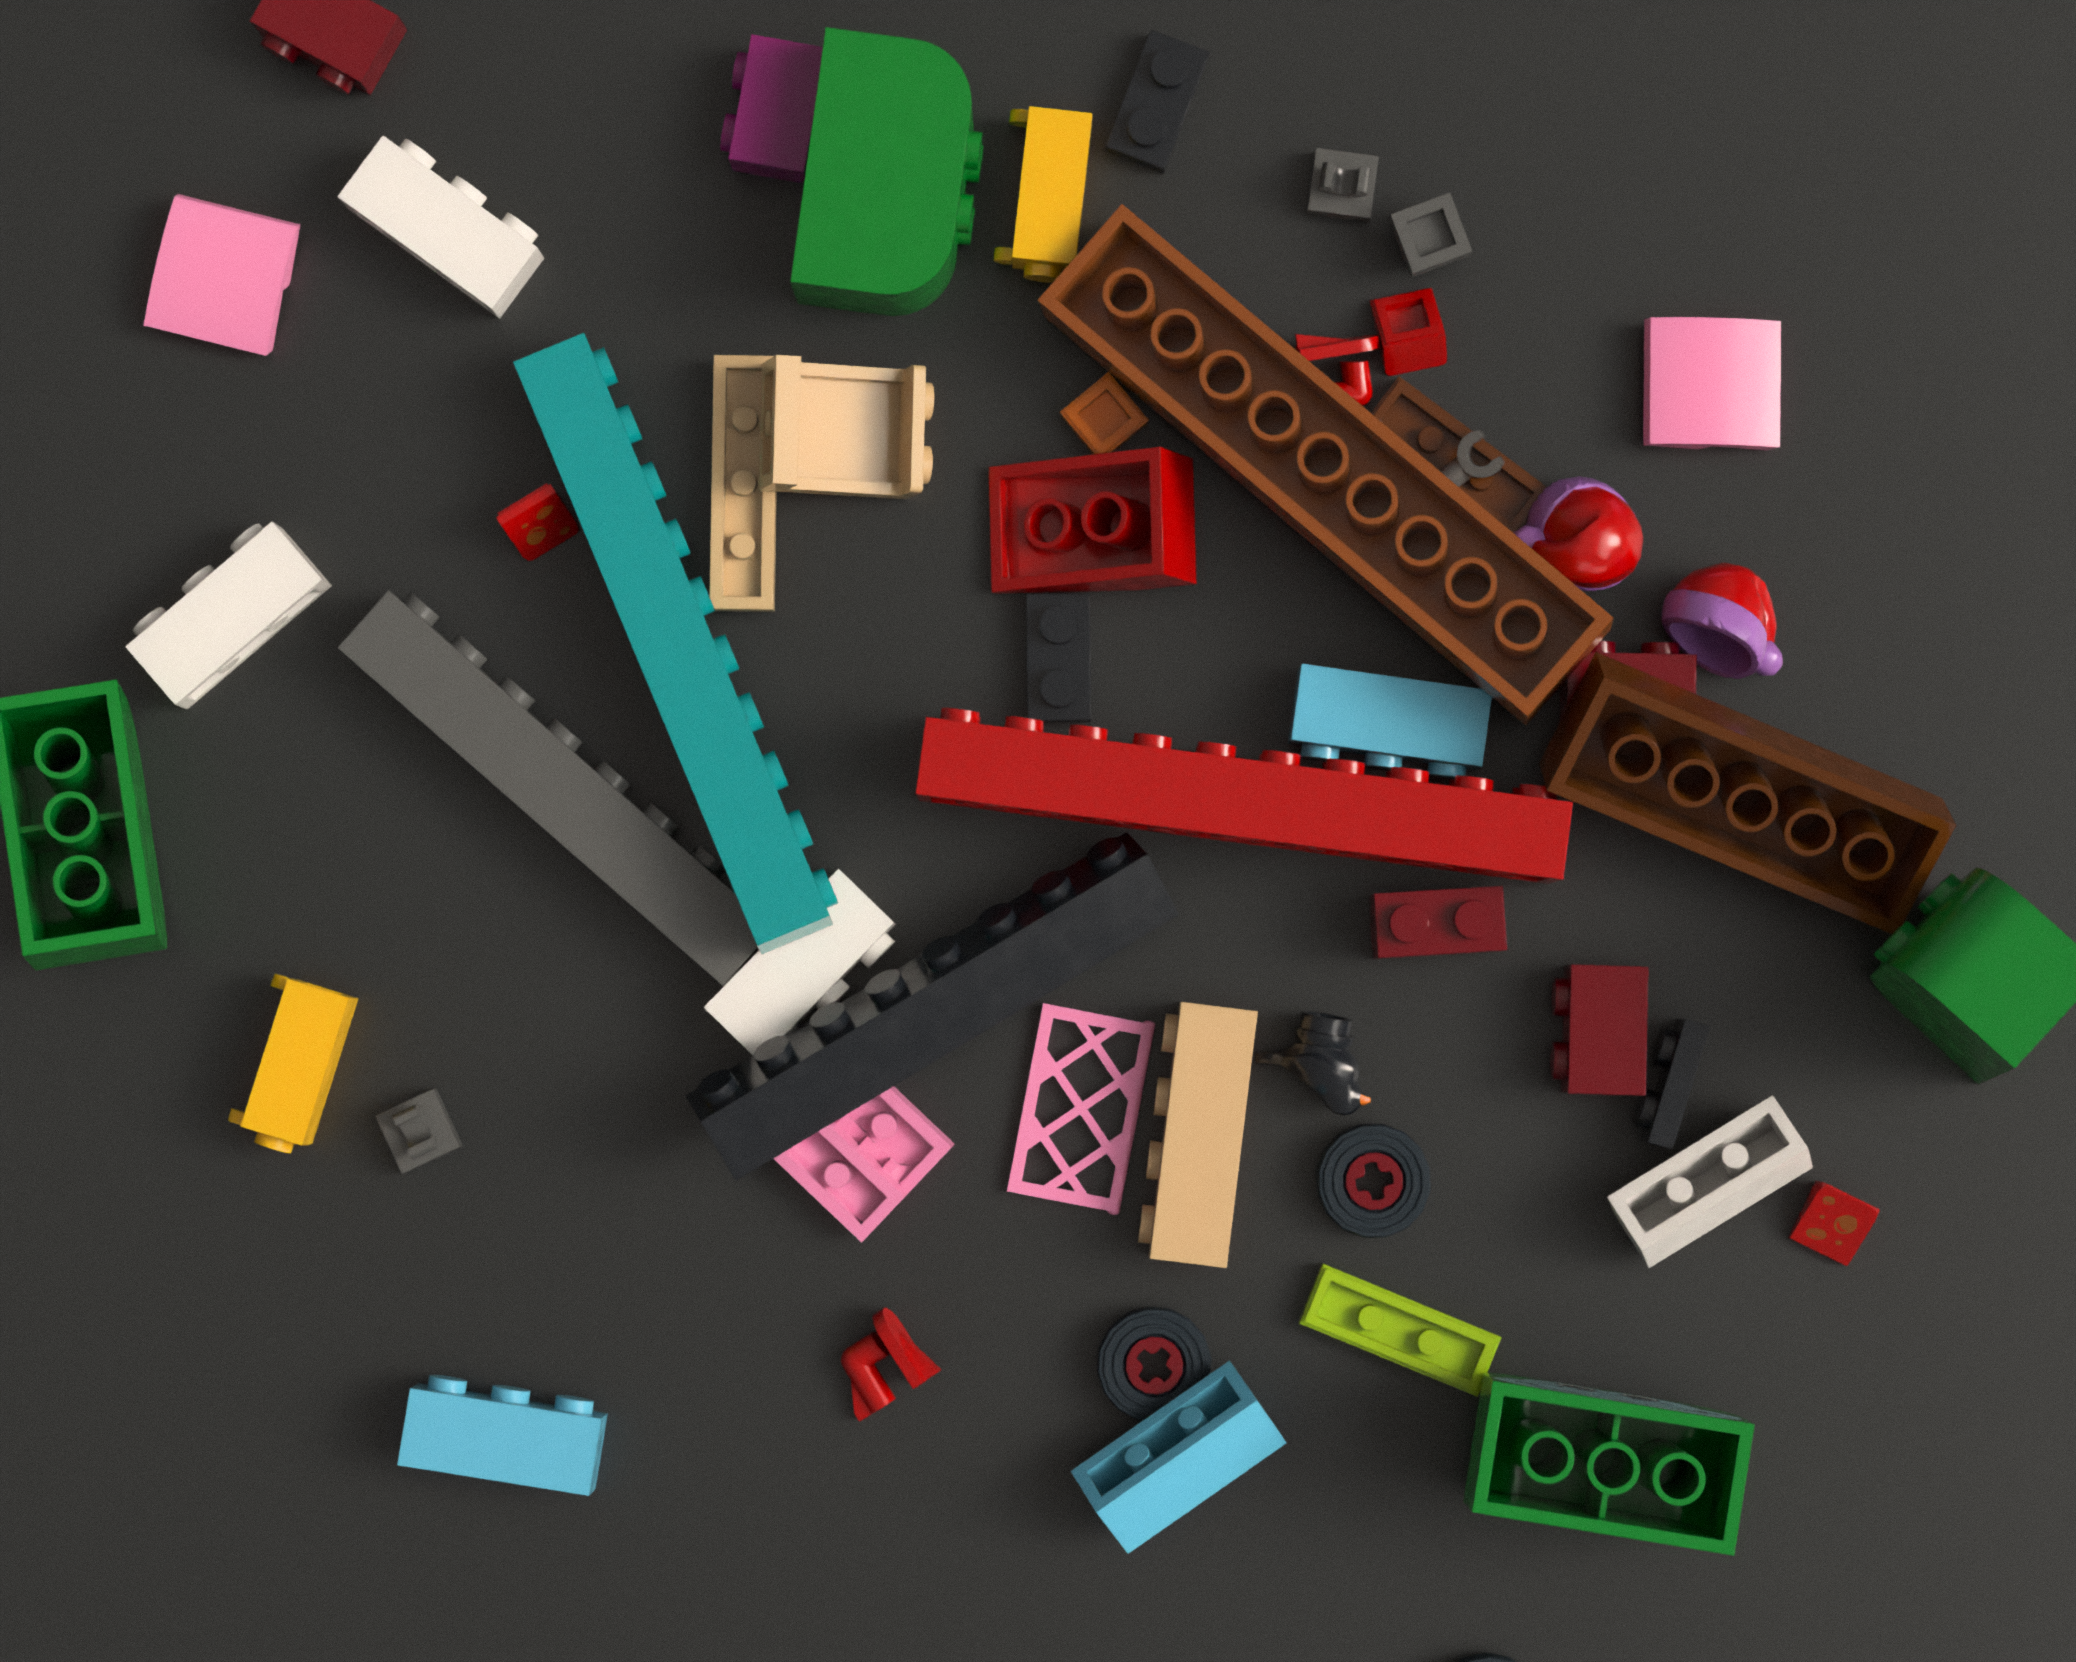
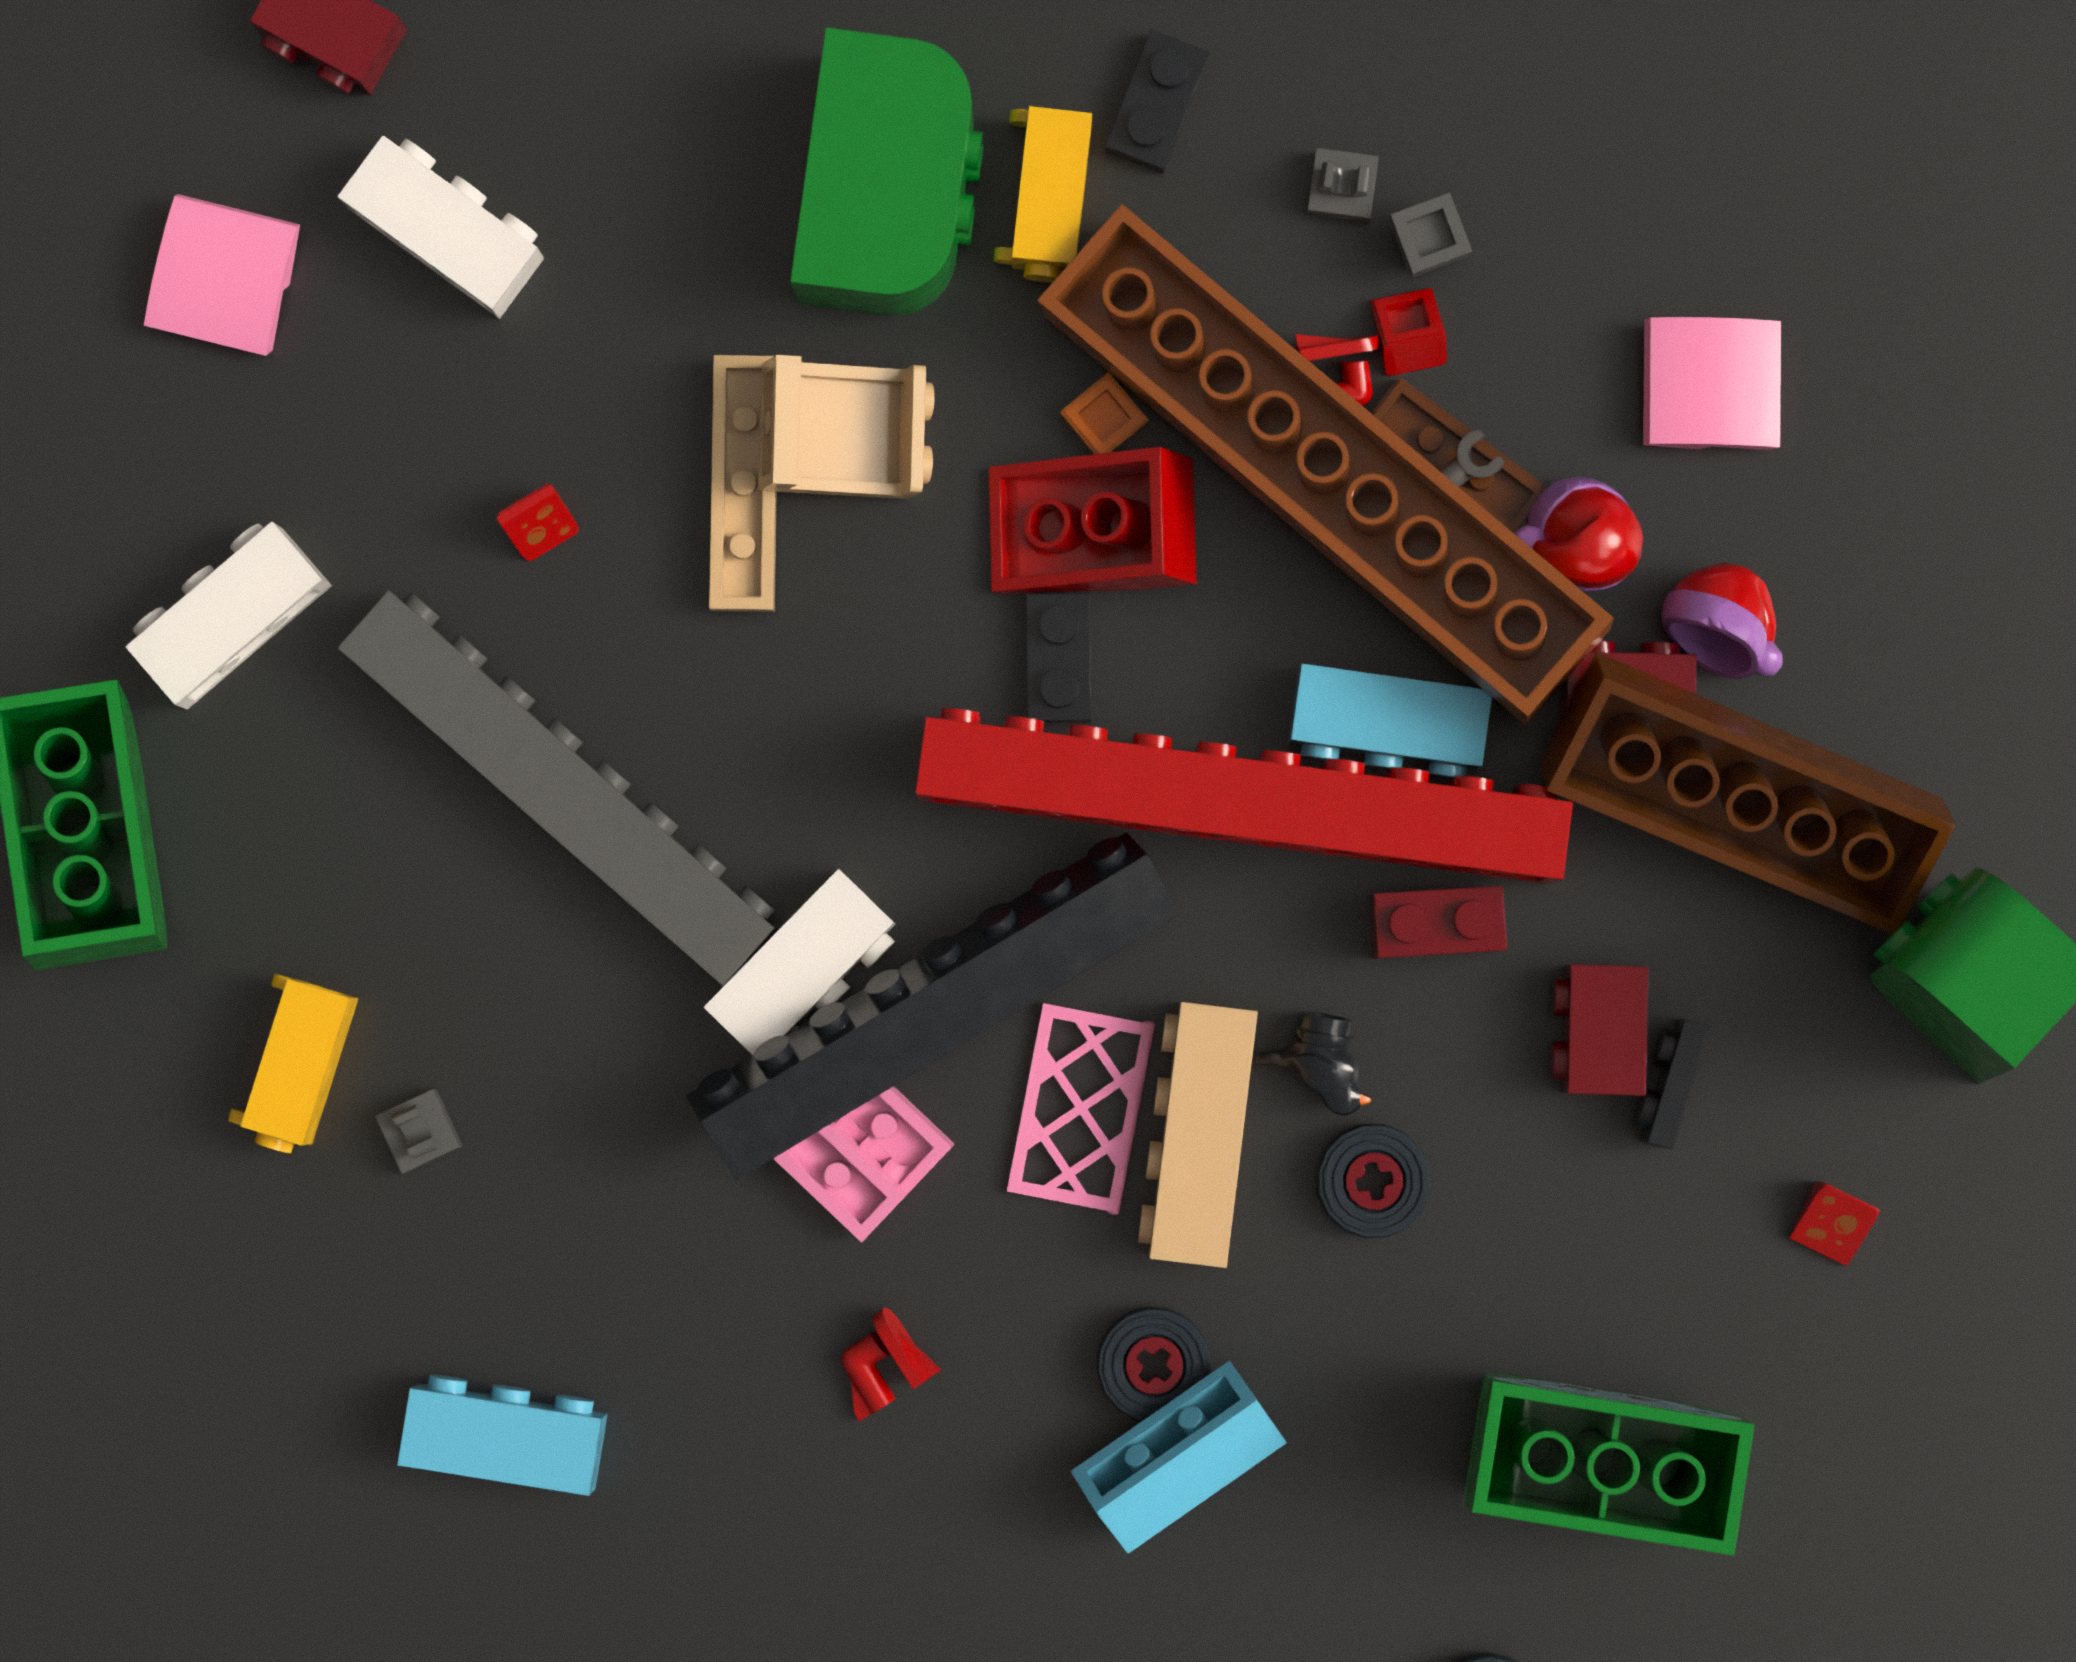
teal brick [513,333,838,954] -> none
magenta brick [720,34,823,184] -> none
lime tile [1298,1263,1502,1397] -> none
white brick [1607,1095,1813,1268] -> none

